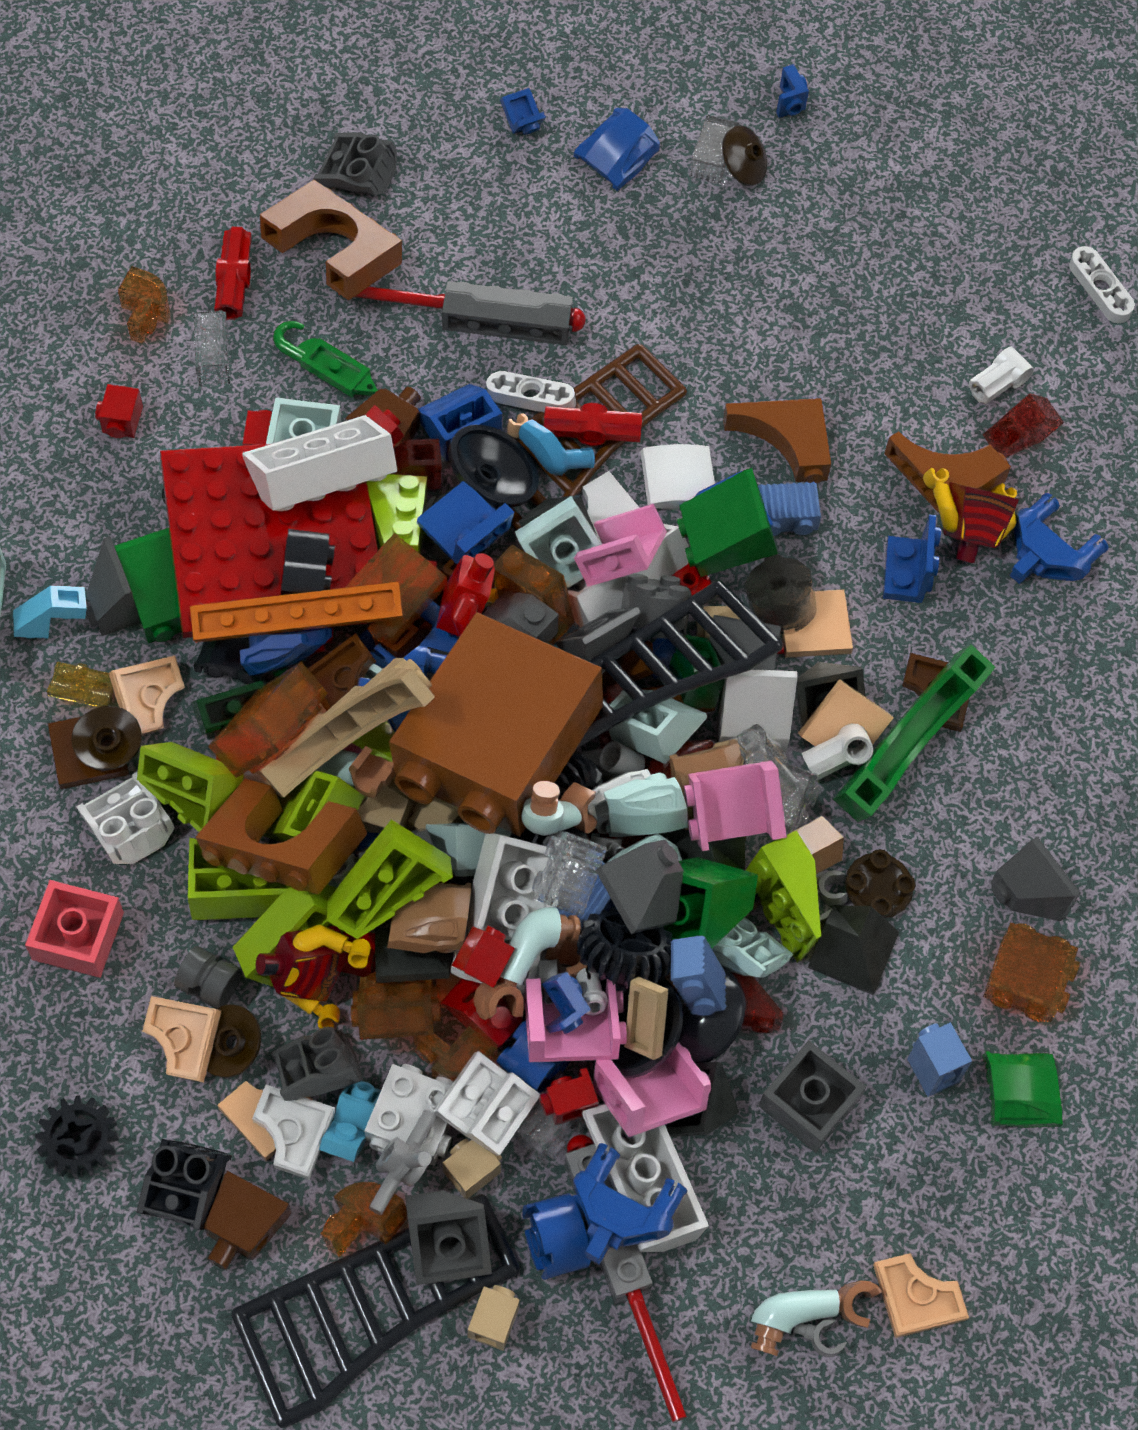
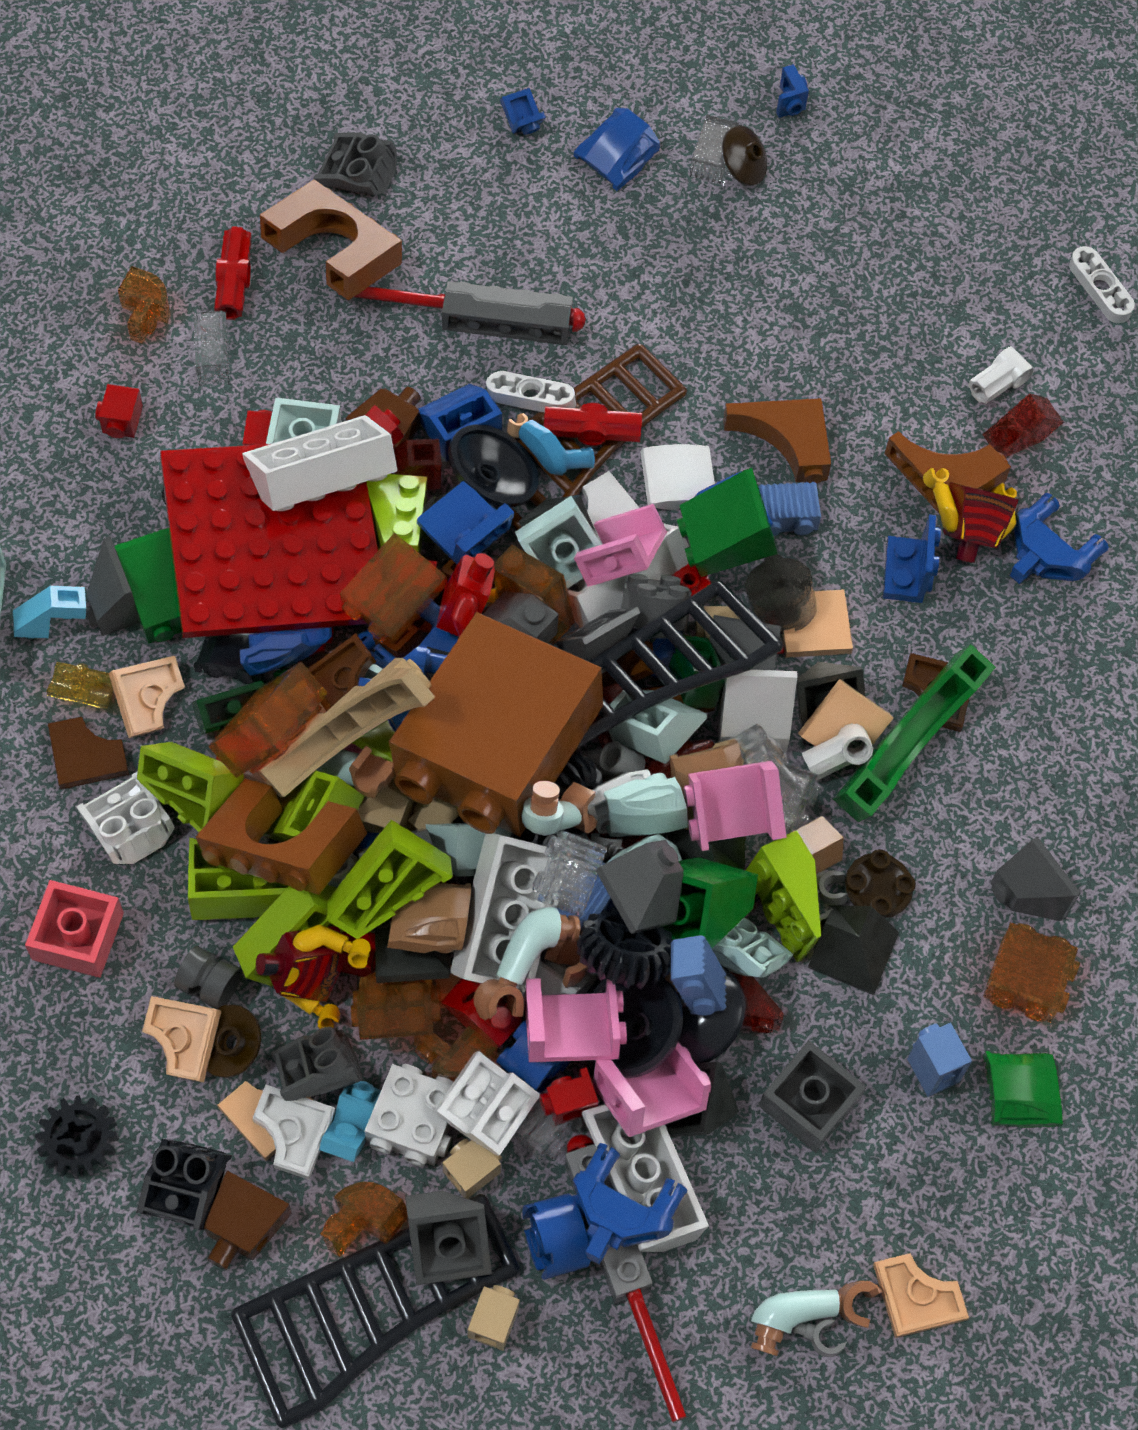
dark brown dish [71,706,142,771] -> none
orange plate [190,582,403,643] -> none
green plate [273,321,378,398] -> none
black brick [280,529,335,595] -> none
light grey bar [369,1110,437,1215] -> none
red brick [451,925,515,988] -> none
light grey piece [539,959,560,1005] -> none
blue bracket [542,972,591,1034] -> none
white pin [576,968,608,1016] -> none
tan tile [624,977,668,1060] -> none

